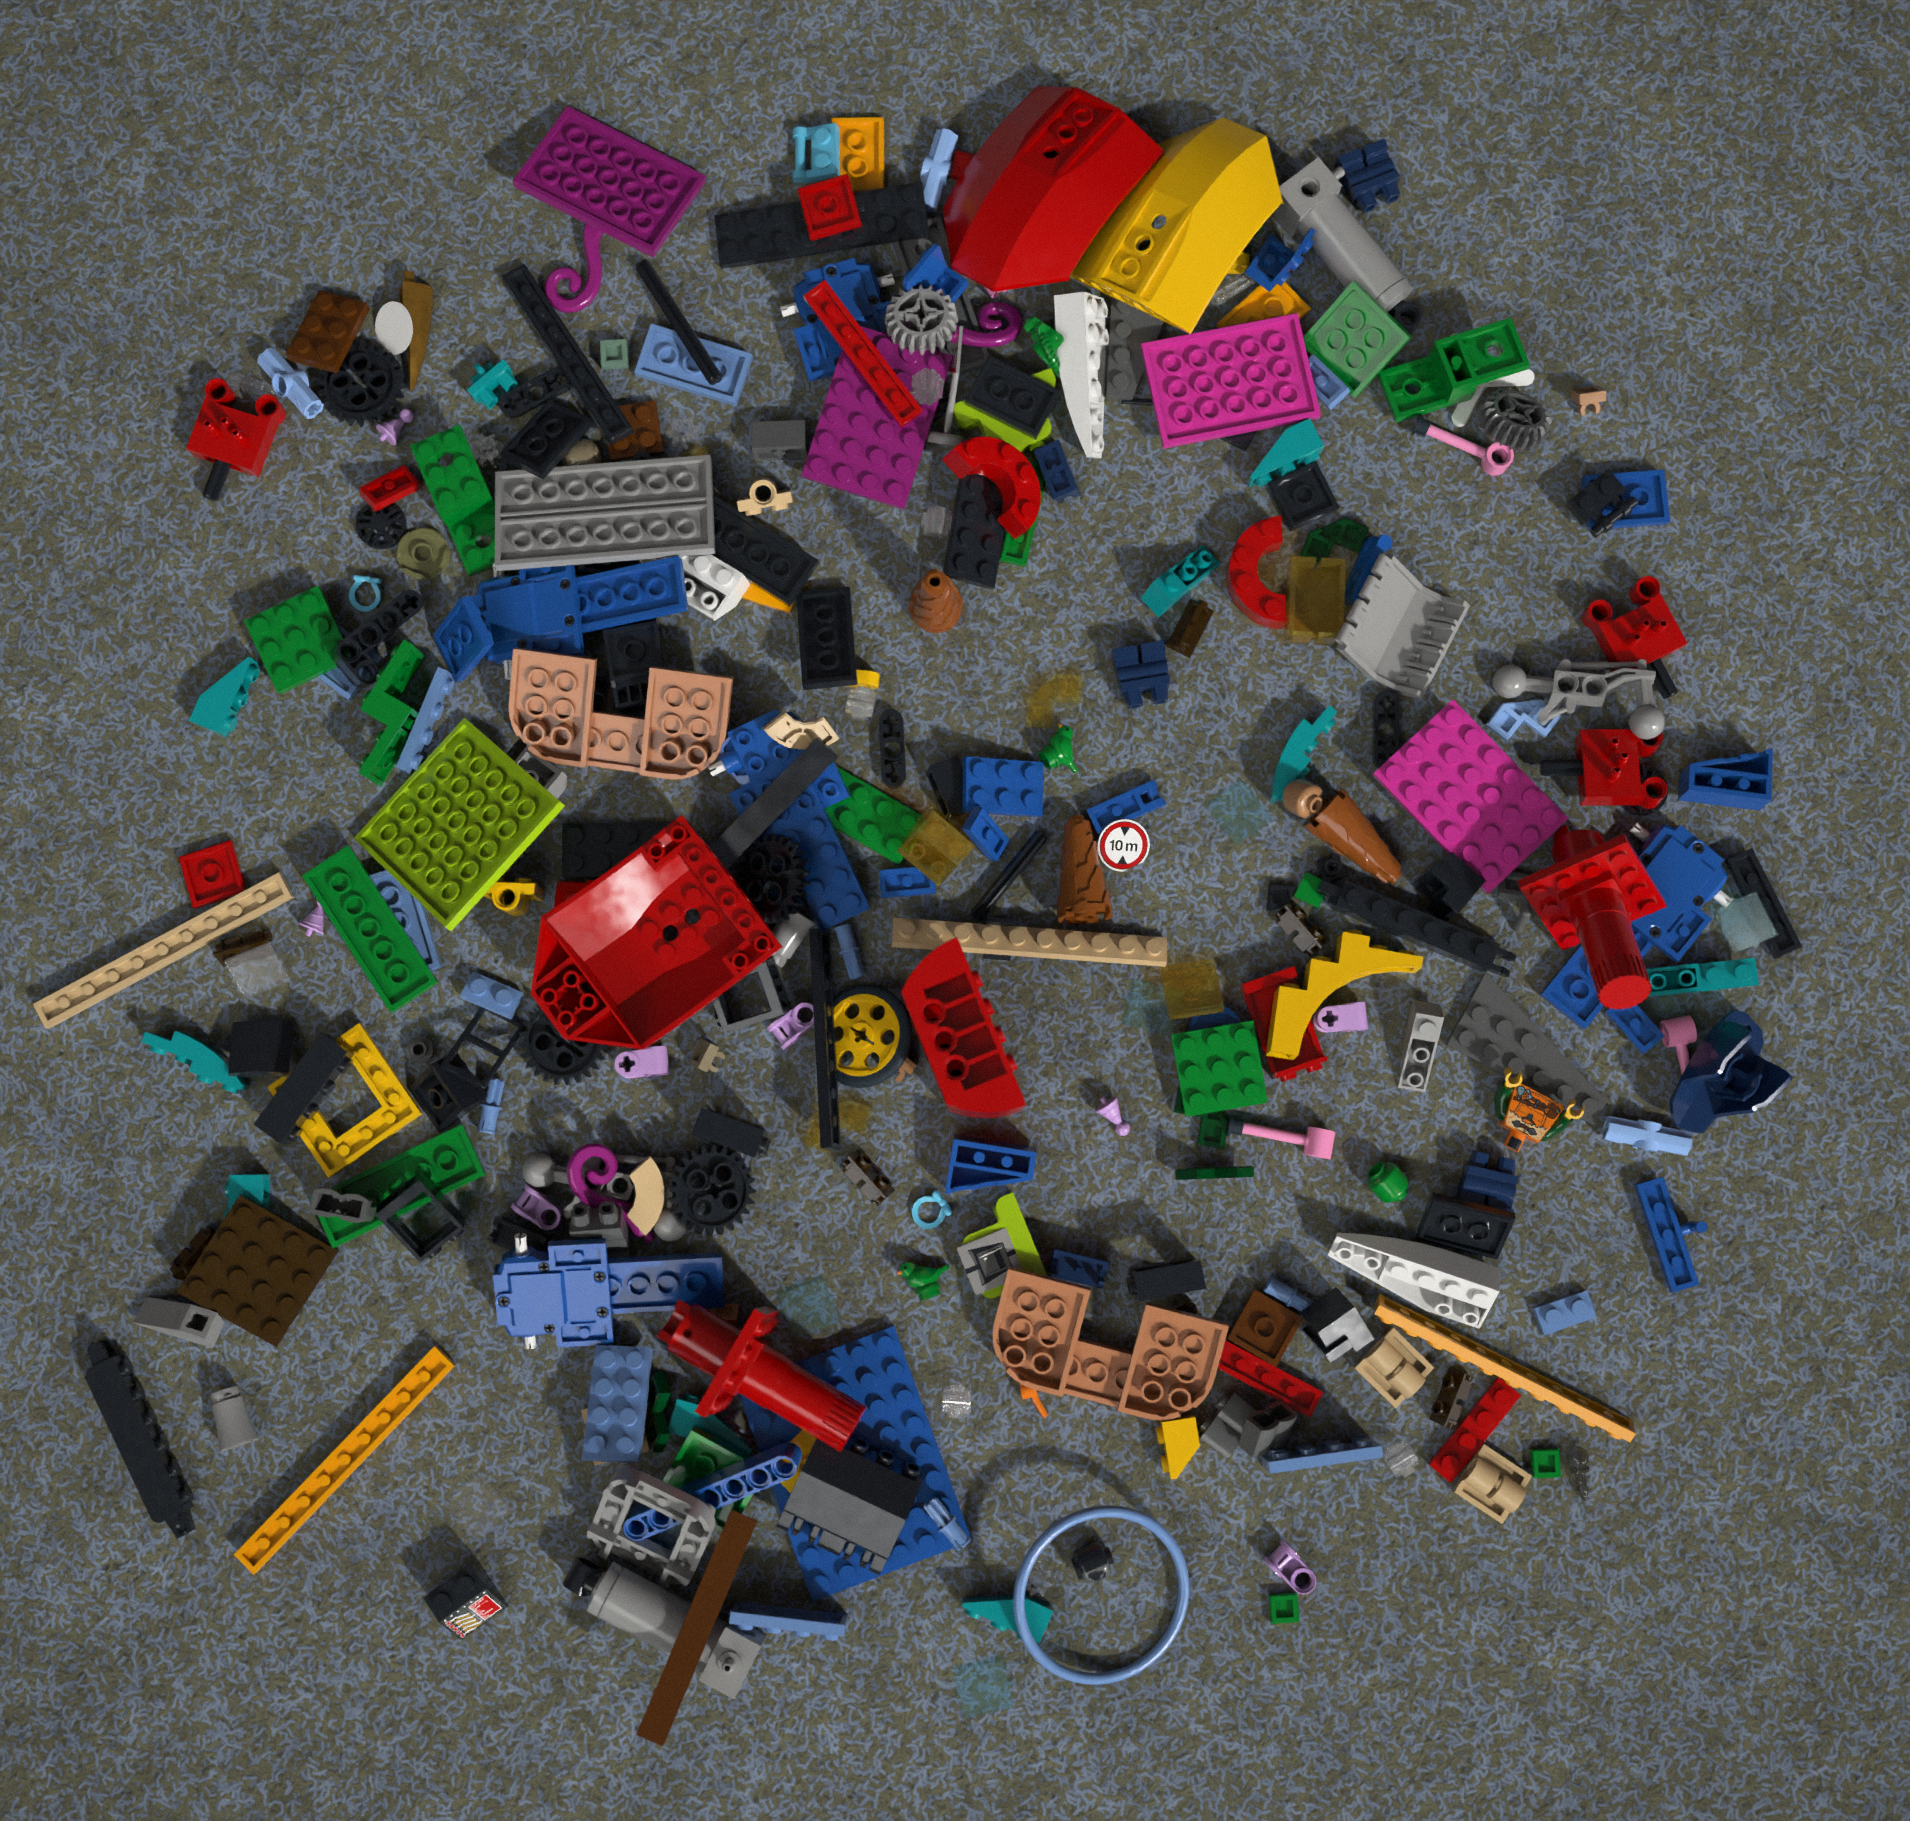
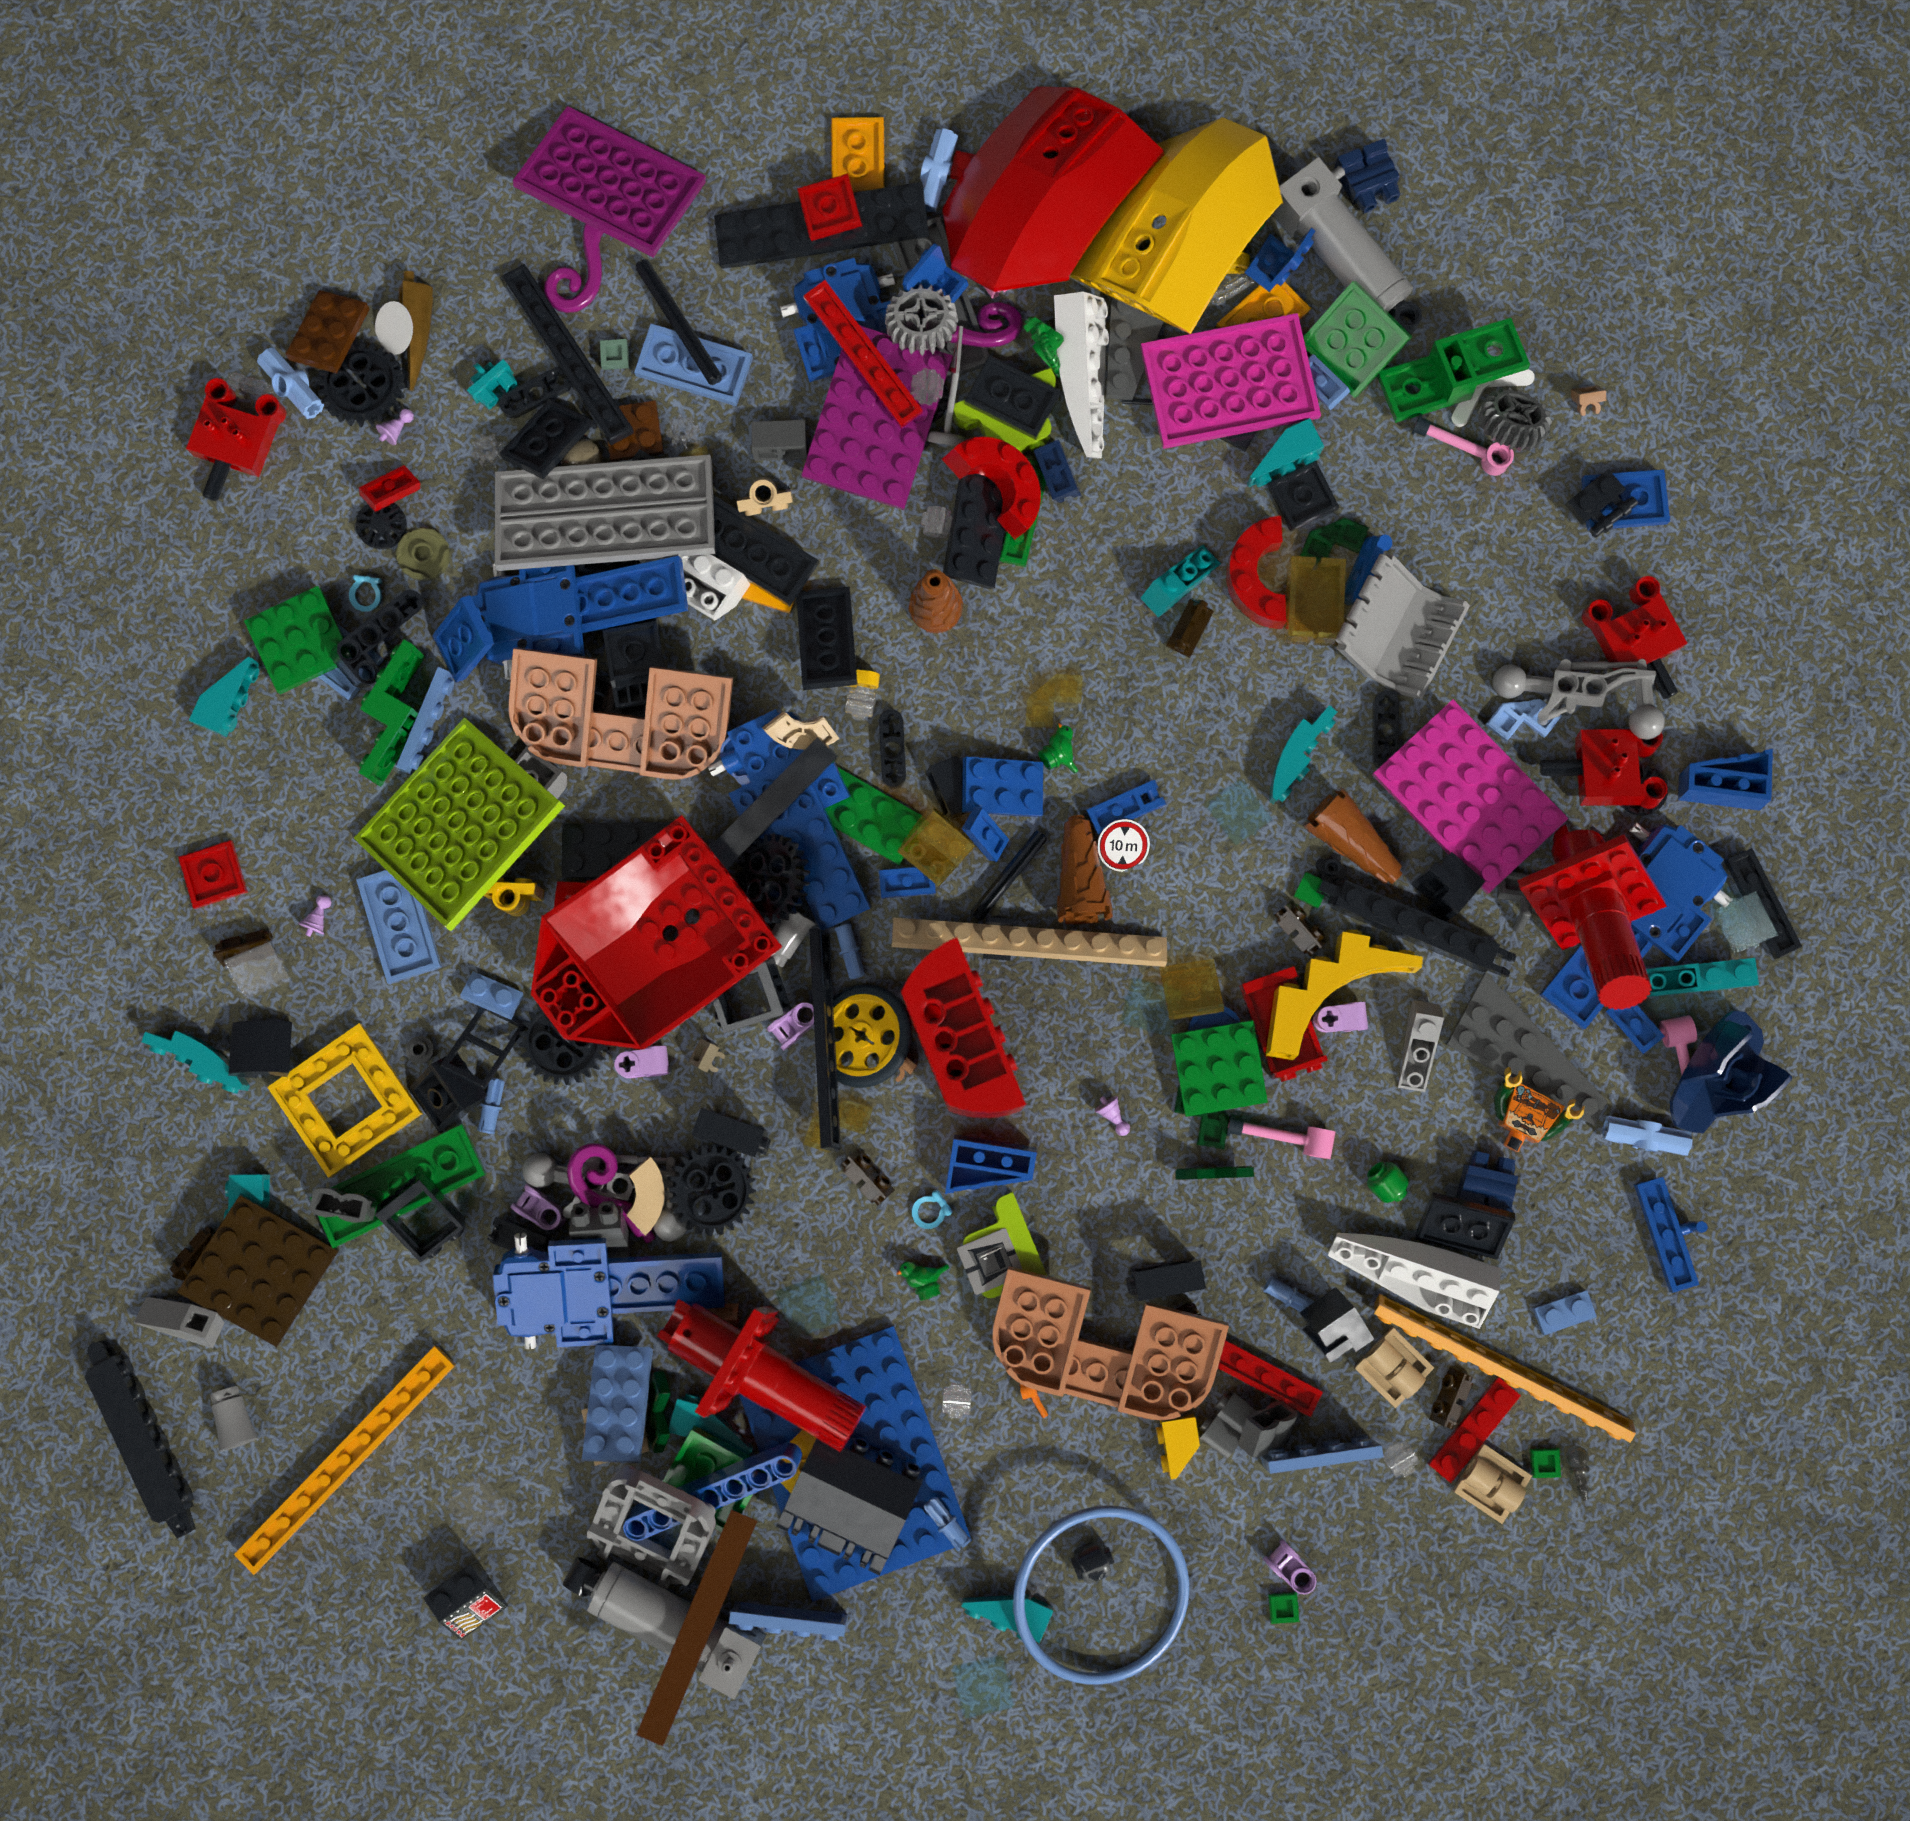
tan plate [33,872,294,1029] -> none
black brick [254,1033,355,1144] -> none
green plate [302,845,440,1013] -> none
green bracket [410,424,495,577] -> none
medium azure plate [792,123,840,183] -> none
dark blue hinge [1047,1249,1110,1289] -> none
dark blue hips [1111,640,1170,709] -> none
reddish brown plate [1226,1289,1303,1367] -> none
black tile [1266,883,1296,911] -> none
medium nougat head [1283,778,1324,818] -> none

